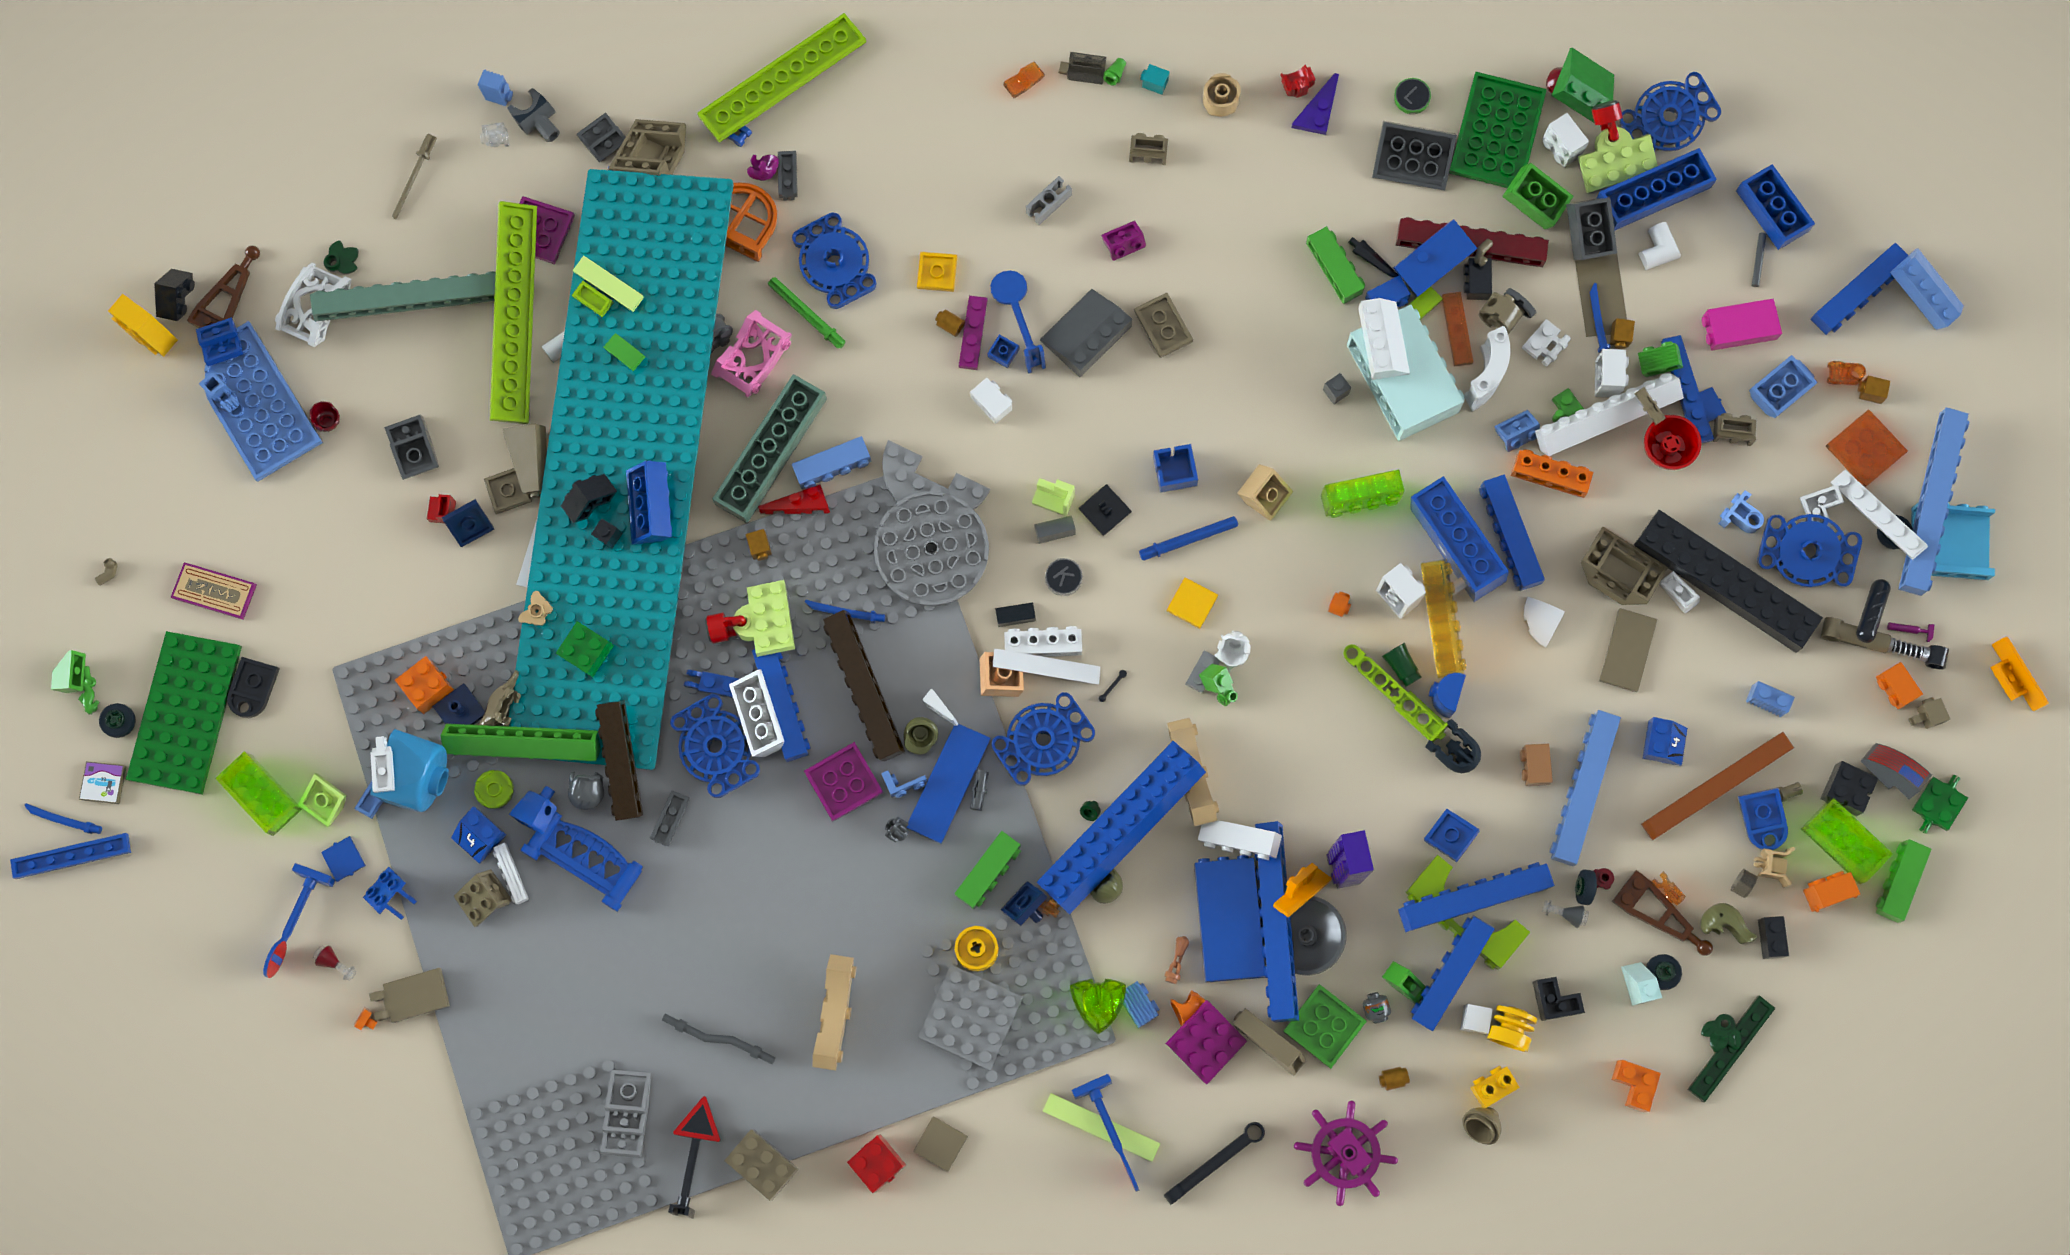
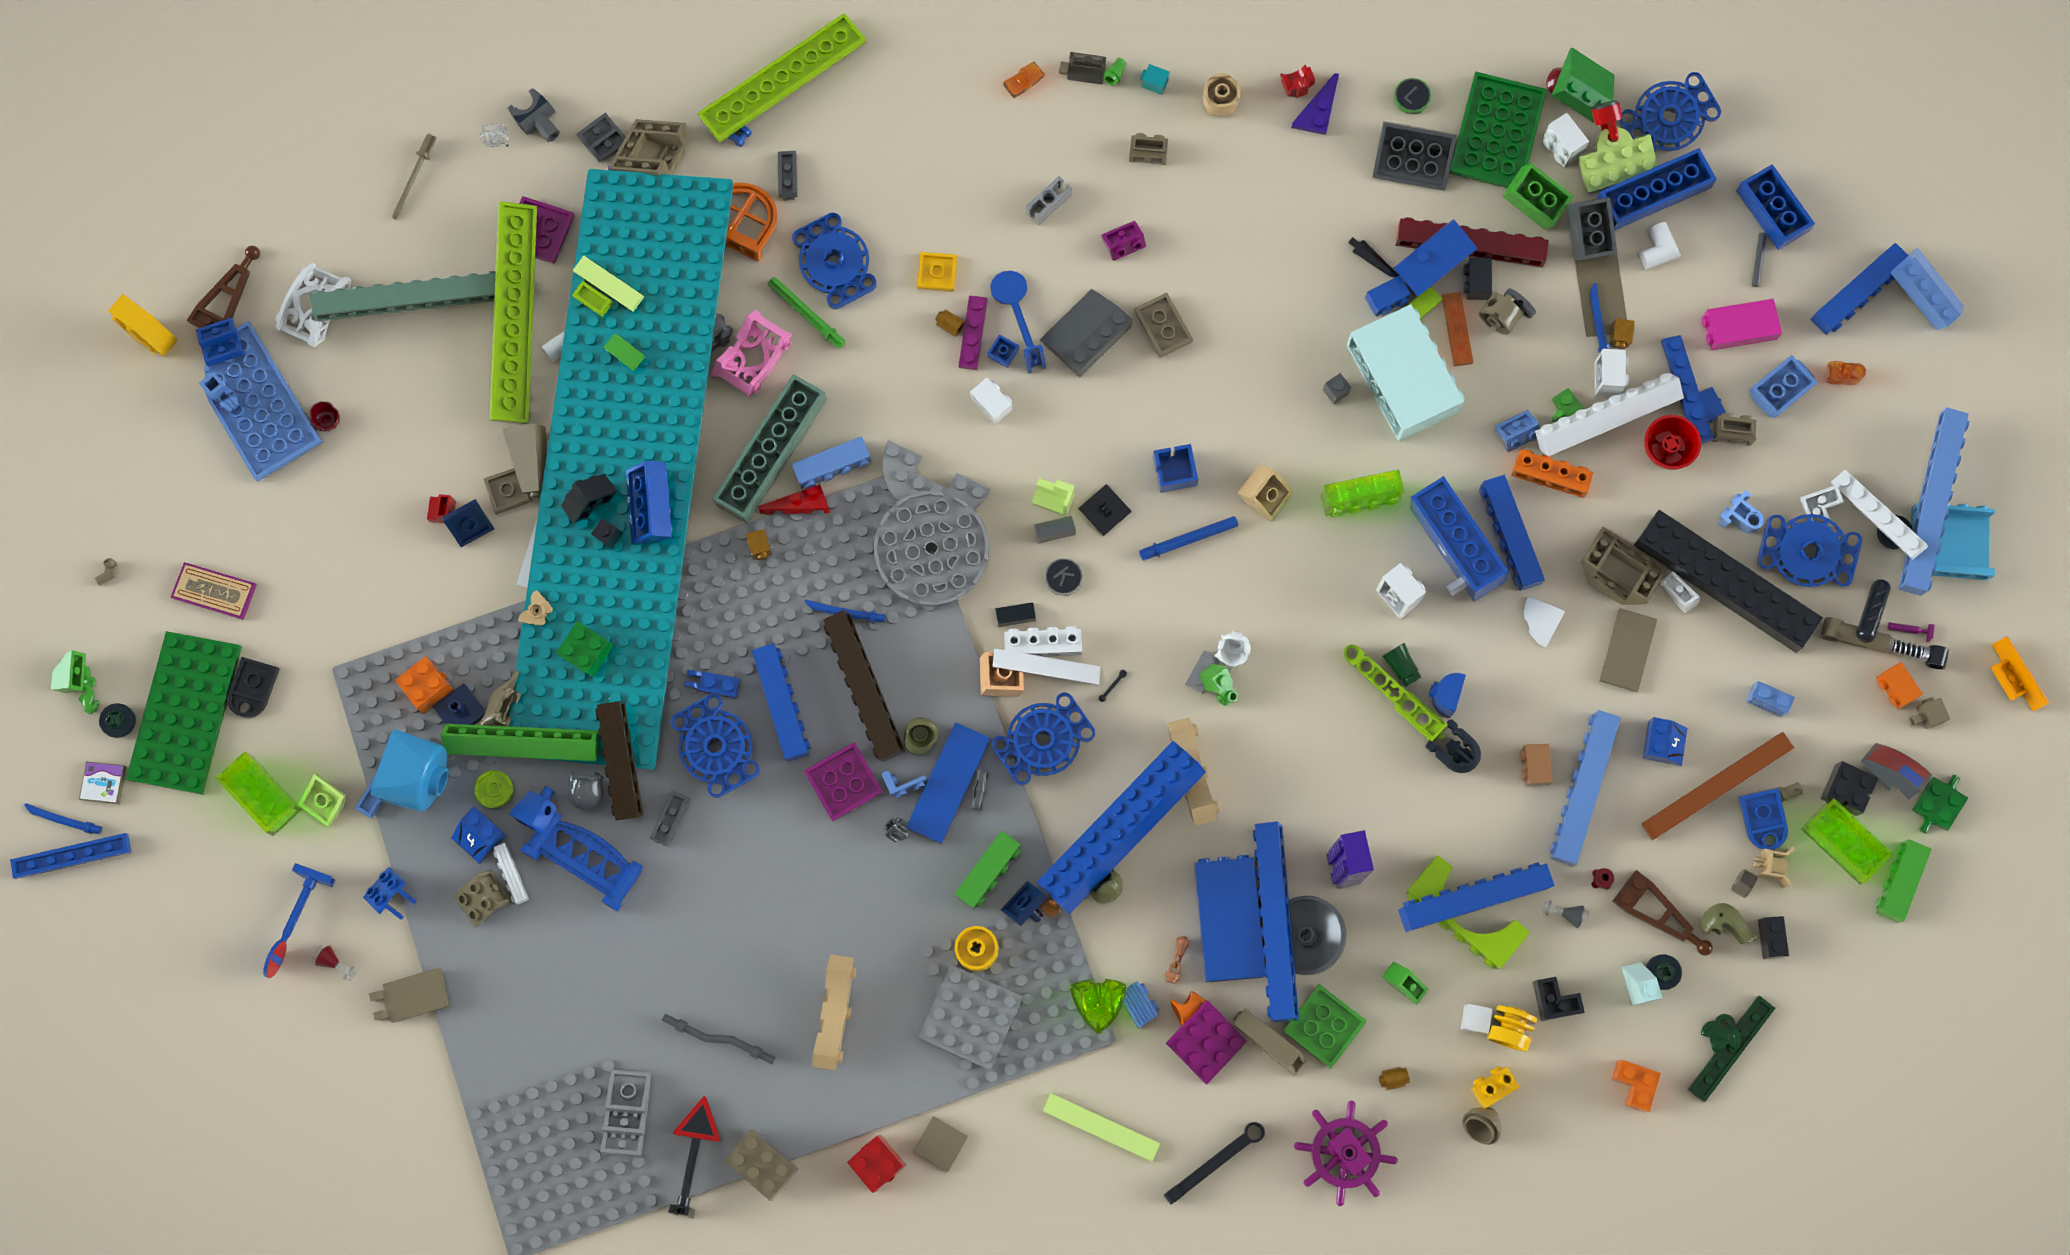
black brick [154,268,195,321] -> none
blue piece [321,836,366,882] -> none
dark green plate [324,240,359,274] -> none
orange tile [354,1007,377,1030] -> none
white hinge [370,736,395,793] -> none
dark grey slope [384,415,439,480] -> none
medium blue brick [478,69,513,106] -> none
yellowish green plate [705,580,795,657] -> none
white slope [729,669,784,757] -> none
magenta hair [747,154,779,181] -> none
white slope [923,689,958,726] -> none
blue piece [1072,1074,1140,1192] -> none
dark green tile [1080,801,1101,821] -> none
yellow tile [1166,577,1218,629] -> none
white brick [1198,820,1282,860] -> none
light orange bracket [1273,863,1332,917] -> none
bright green brick [1306,226,1365,304] -> none
orange plate [1328,592,1351,617] -> none
white slope [1359,298,1410,380] -> none
dark grey head [1363,992,1391,1023] -> none
blue brick [1411,915,1495,1031] -> none
clear yellow brick [1421,559,1466,678] -> none
blue hinge [1424,809,1480,862] -> none
white fence [1464,326,1510,411] -> none
dark tan arm [1474,239,1493,267] -> none
white plate [1522,319,1571,366] -> none
black wheel [1575,869,1597,905] -> none
dark tan pin [1634,387,1666,425] -> none
bright green brick [1638,341,1683,377] -> none
clear orange plate [1650,871,1686,906] -> none
orange brick [1803,871,1860,912] -> none
clear orange plate [1826,409,1908,487] -> none
pearl gold brick [1858,375,1890,404] -> none

